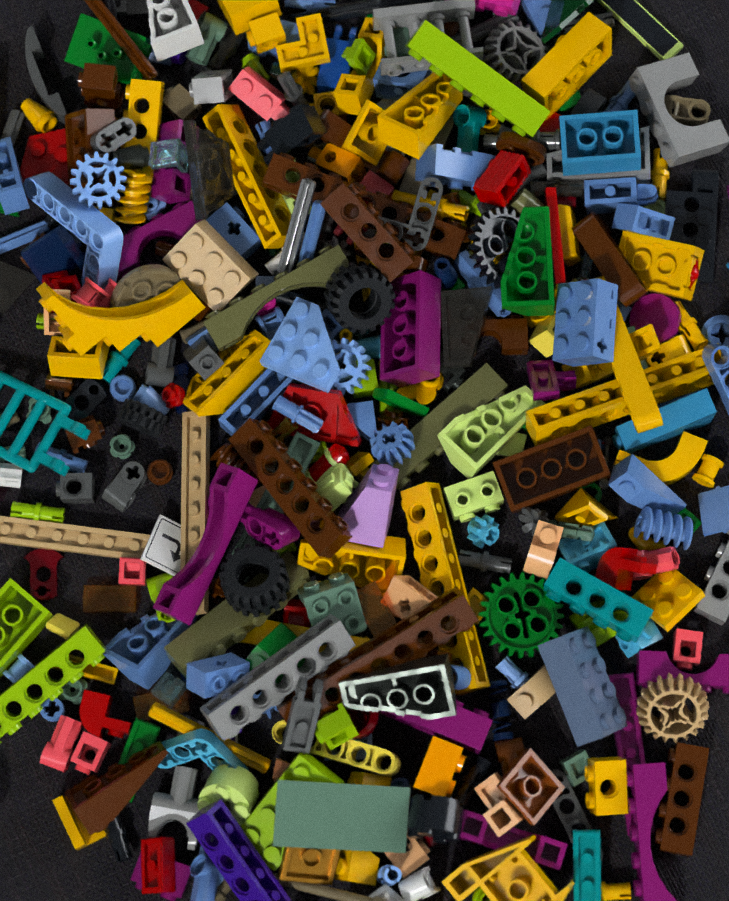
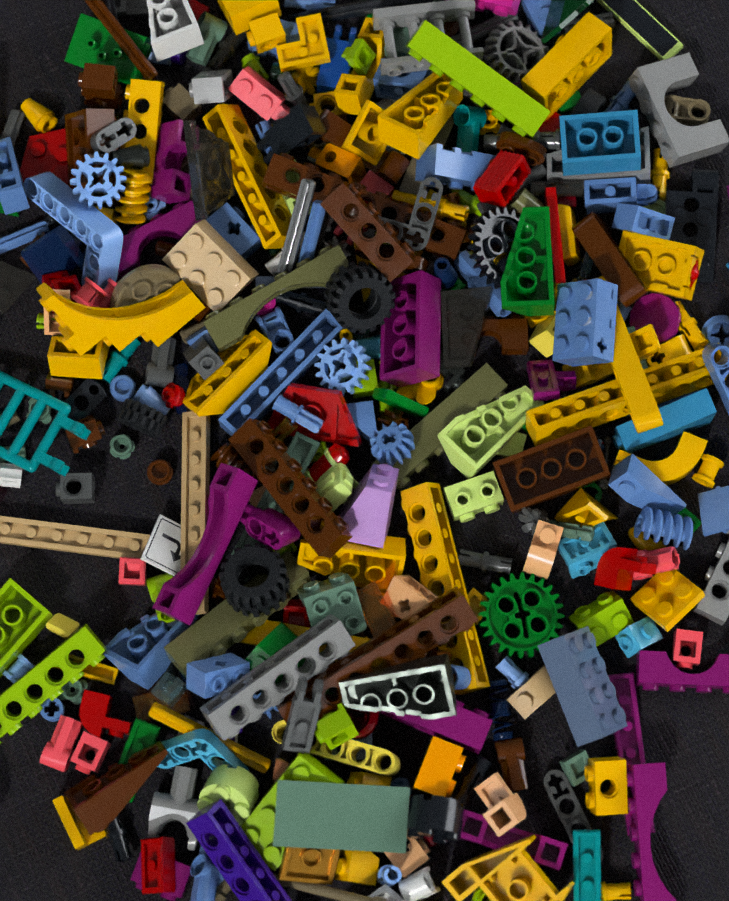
lime pin [10,501,65,524] -> none
dark red piece [24,549,64,601] -> none
dark grey slope [25,26,67,124] -> none
medium blue pin [34,442,88,473] -> none
clear orange tile [83,585,137,613] -> none
dark grey piece [101,461,147,513] -> none
clear light blue bracket [148,138,191,173] -> none
light blue plate [259,297,341,393] -> none
yellow tile [346,452,374,481] -> none
medium azure gear [467,514,500,548] -> none
dark orange slope [497,748,565,826] -> none
teal brick [544,558,654,643] -> none
tan gear [636,673,709,743] -> none
reddish brown brick [654,742,709,857] -> none

